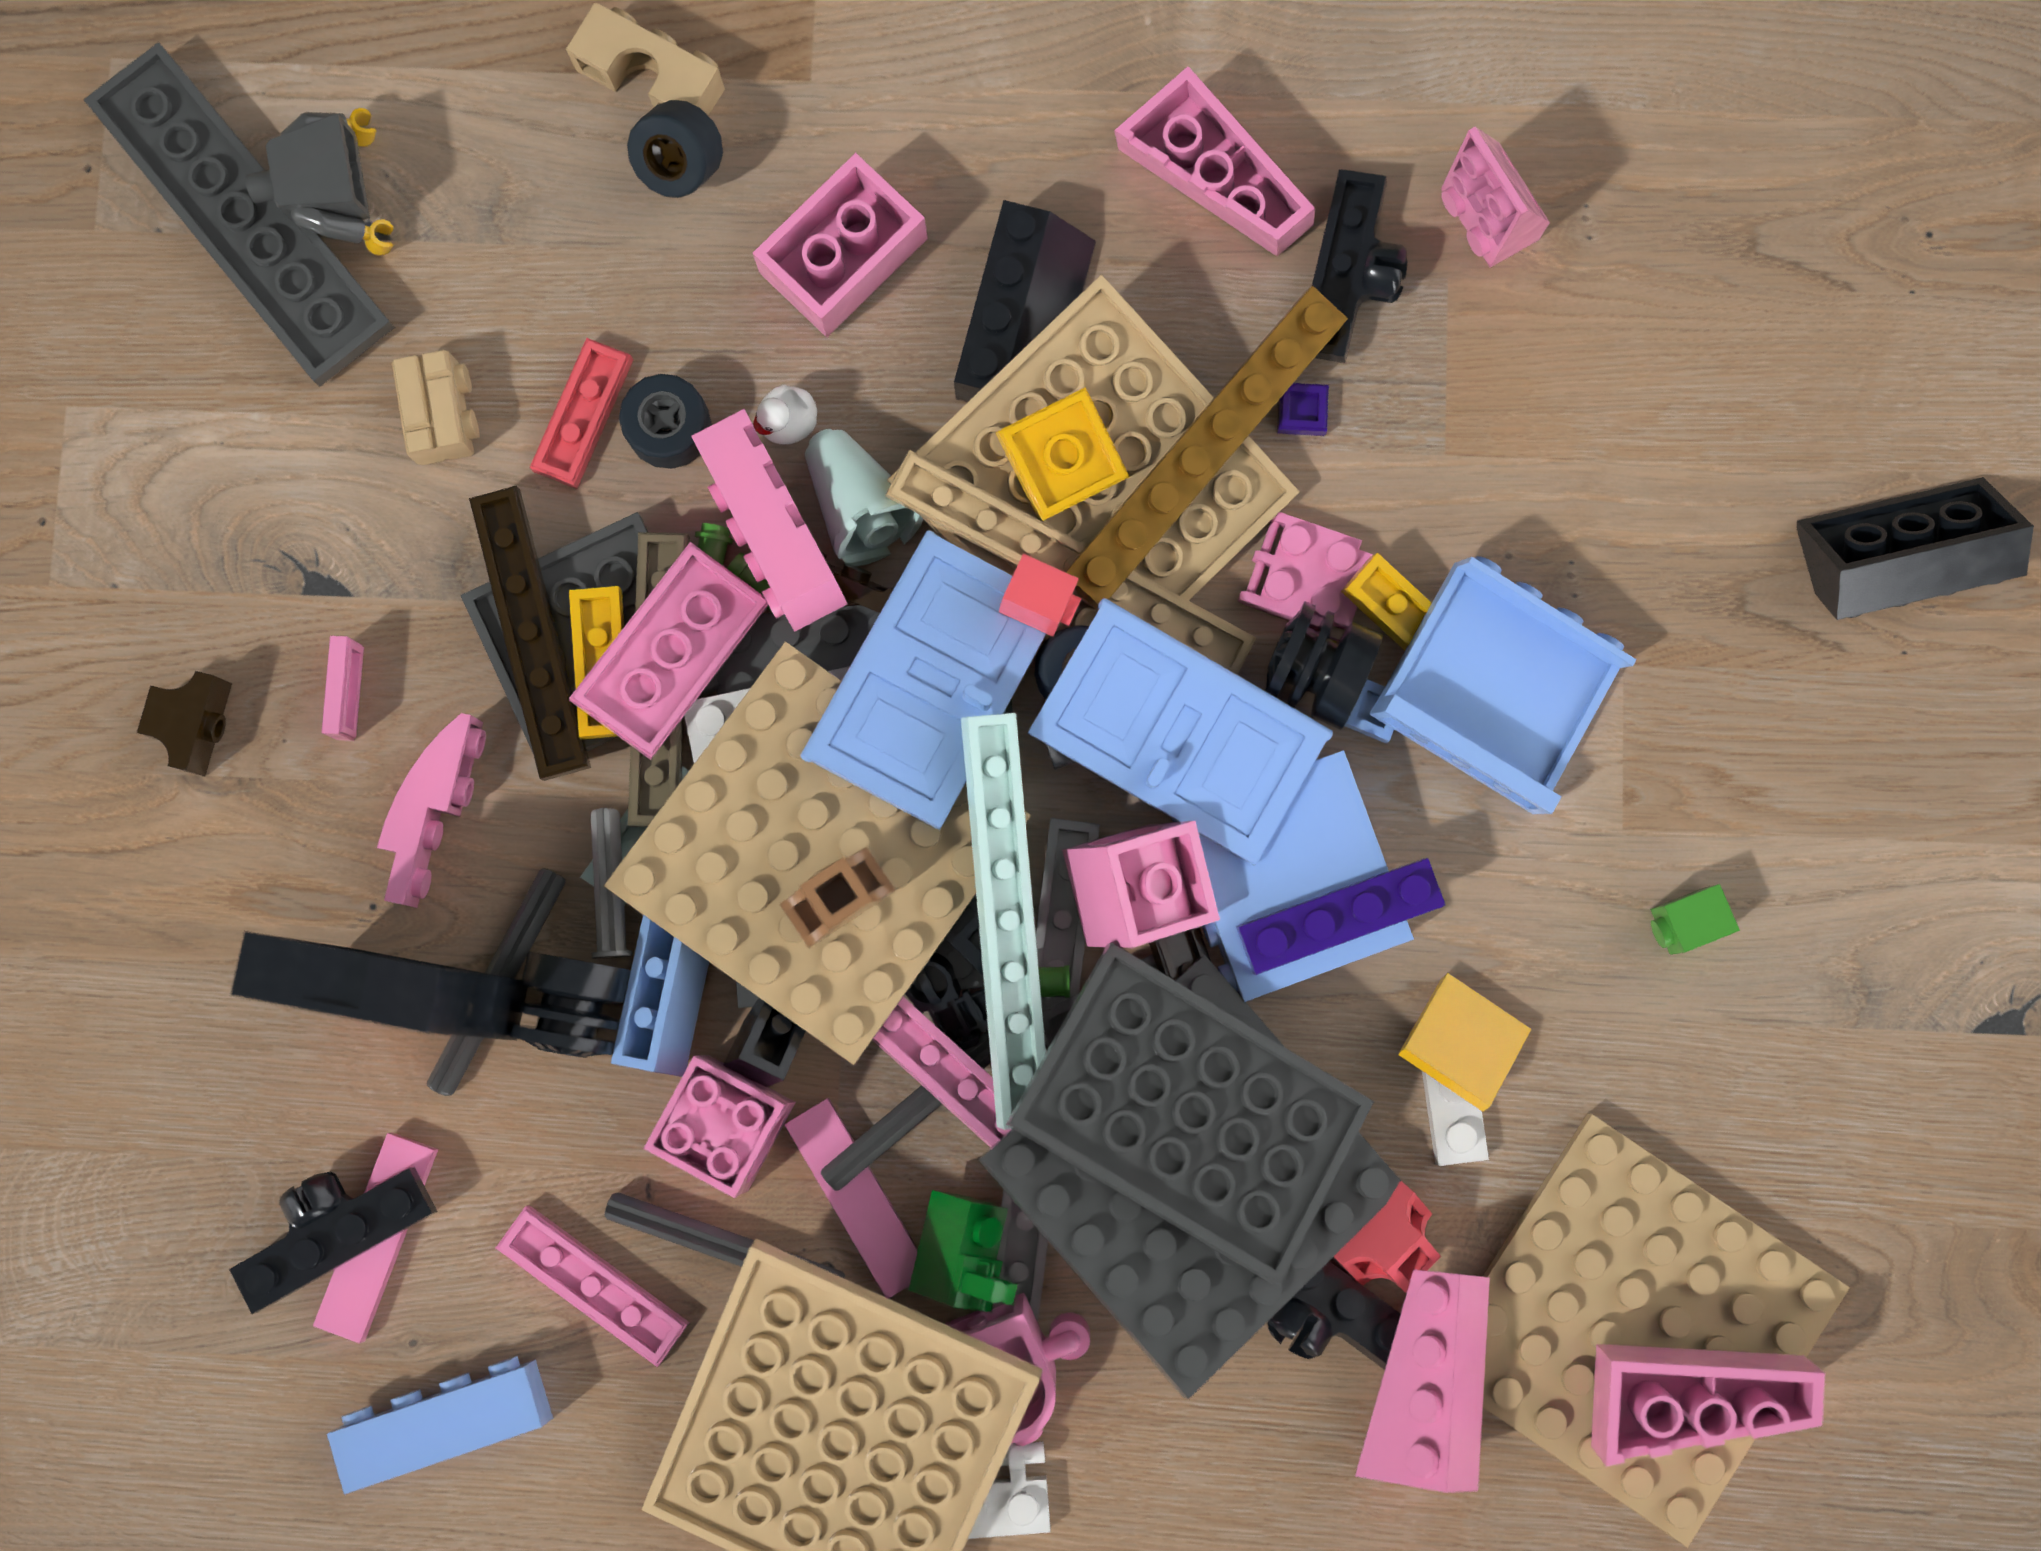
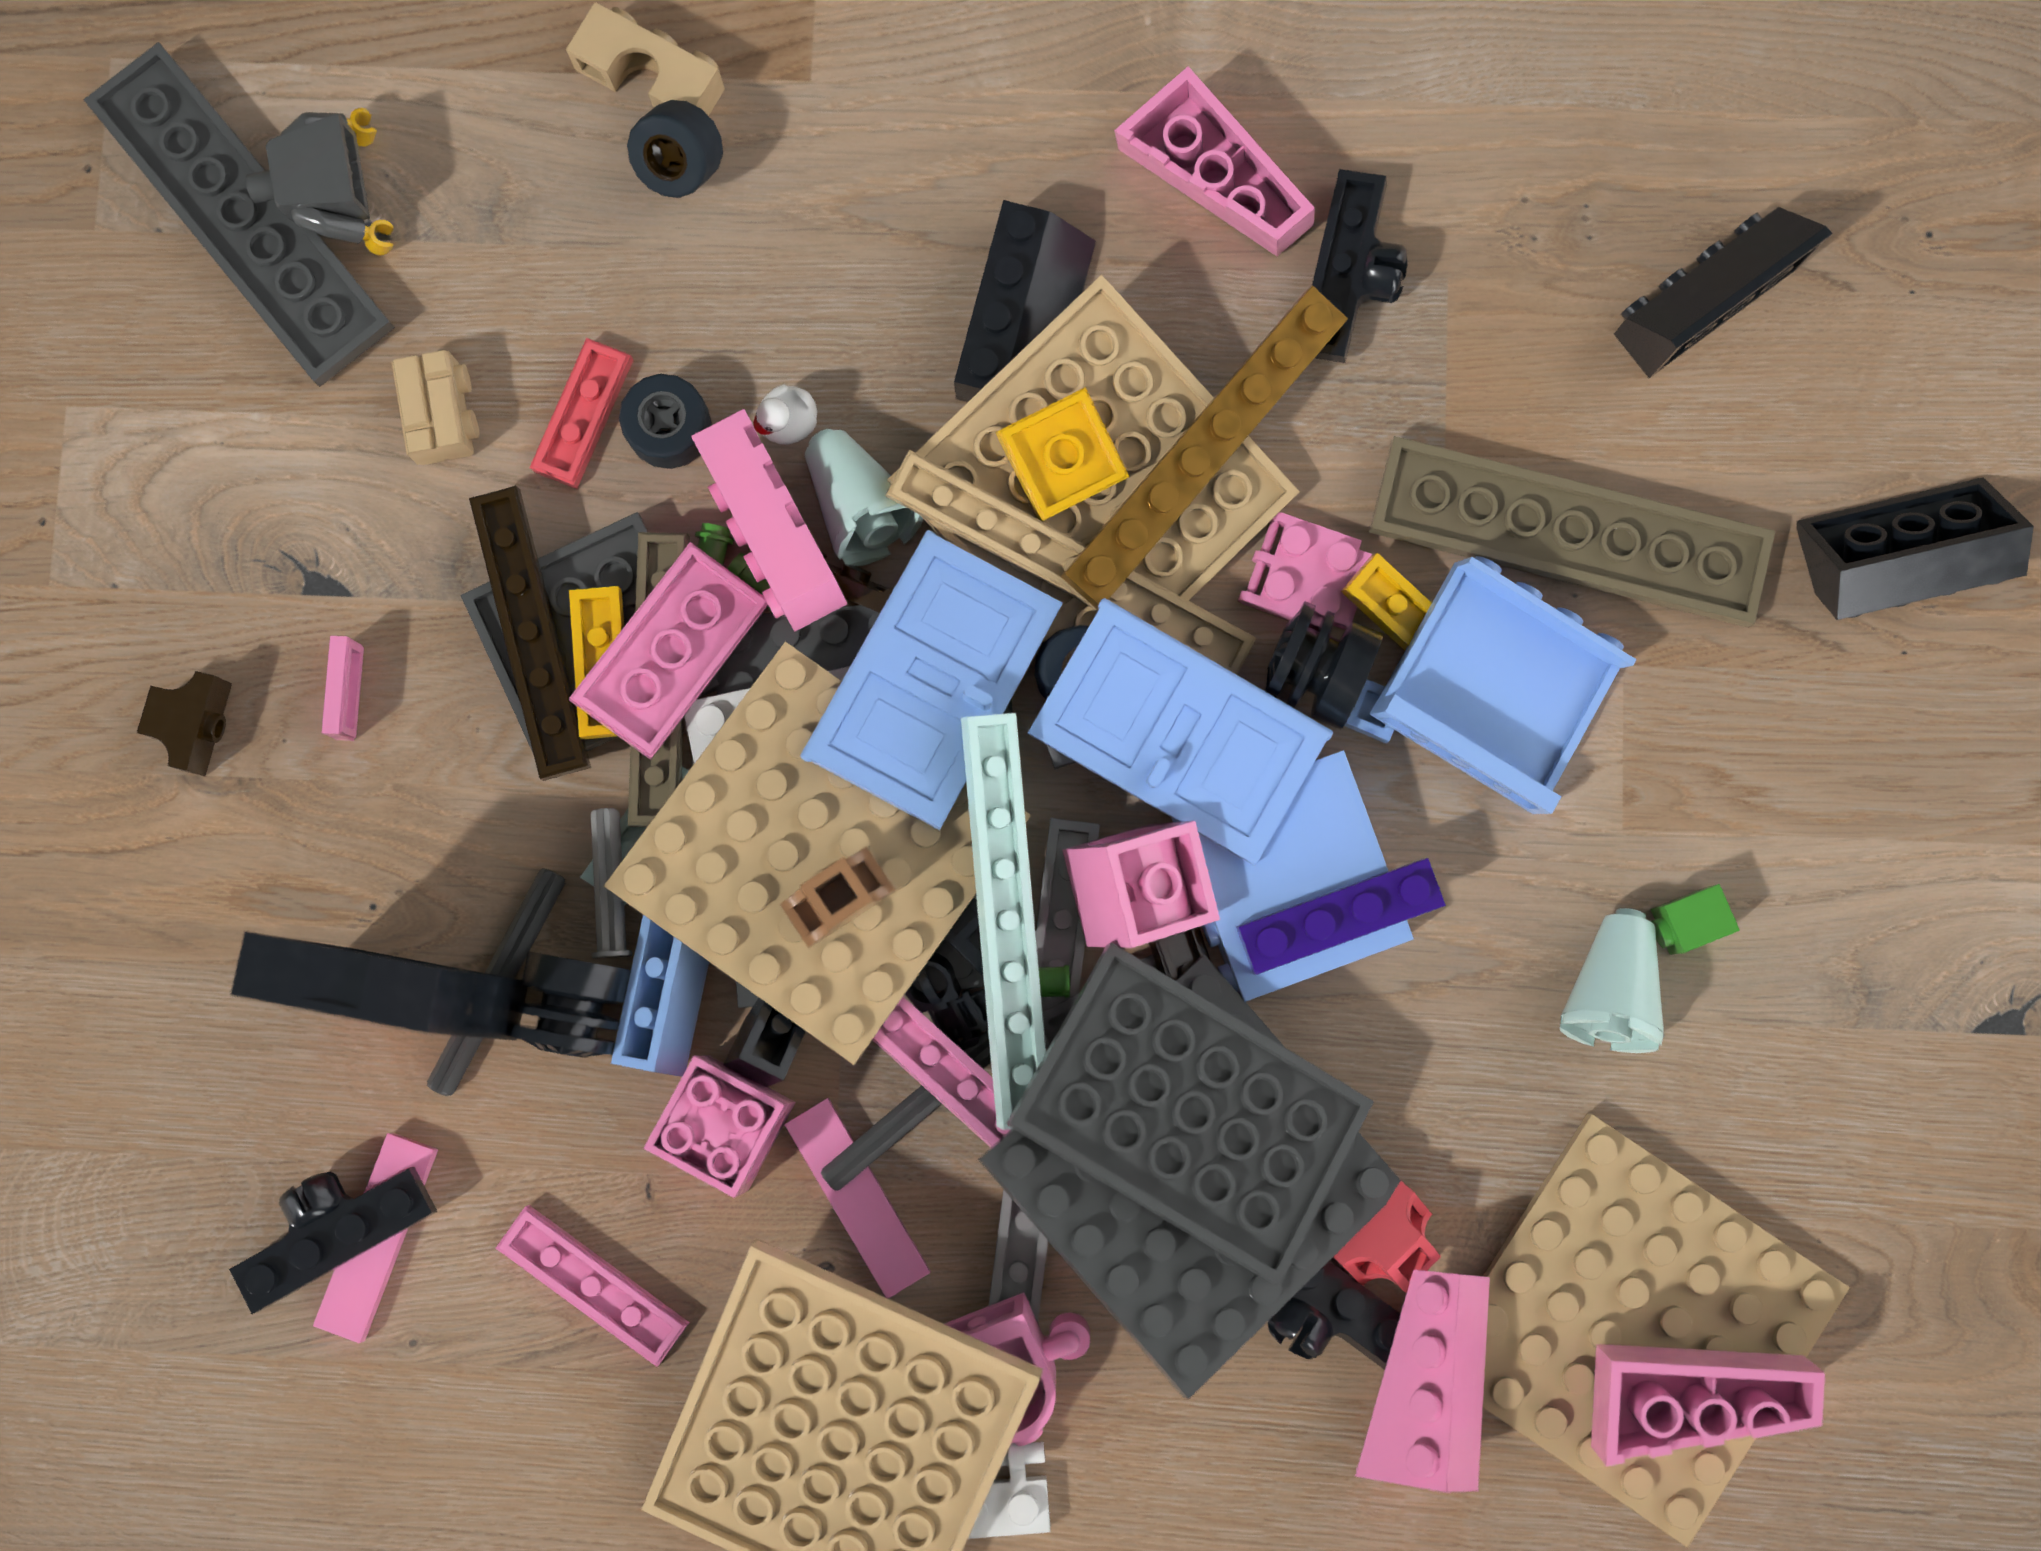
light blue brick [327,1356,553,1495] -> none
bright pink slope [377,713,486,908] -> none
dark grey axle [604,1193,845,1279] -> none
bright pink brick [753,153,928,337] -> none
green hinge [908,1190,1018,1313] -> none
coral brick [998,554,1081,637] -> none
dark purple tile [1277,383,1329,436] -> none
yellow tile [1398,973,1531,1112] -> none
white plate [1422,1071,1489,1166] -> none
bright pink slope [1441,127,1550,268] -> none
none -> dark tan plate [1369,436,1775,628]
none -> light aqua cone [1560,908,1664,1053]
none -> black slope [1614,207,1833,378]

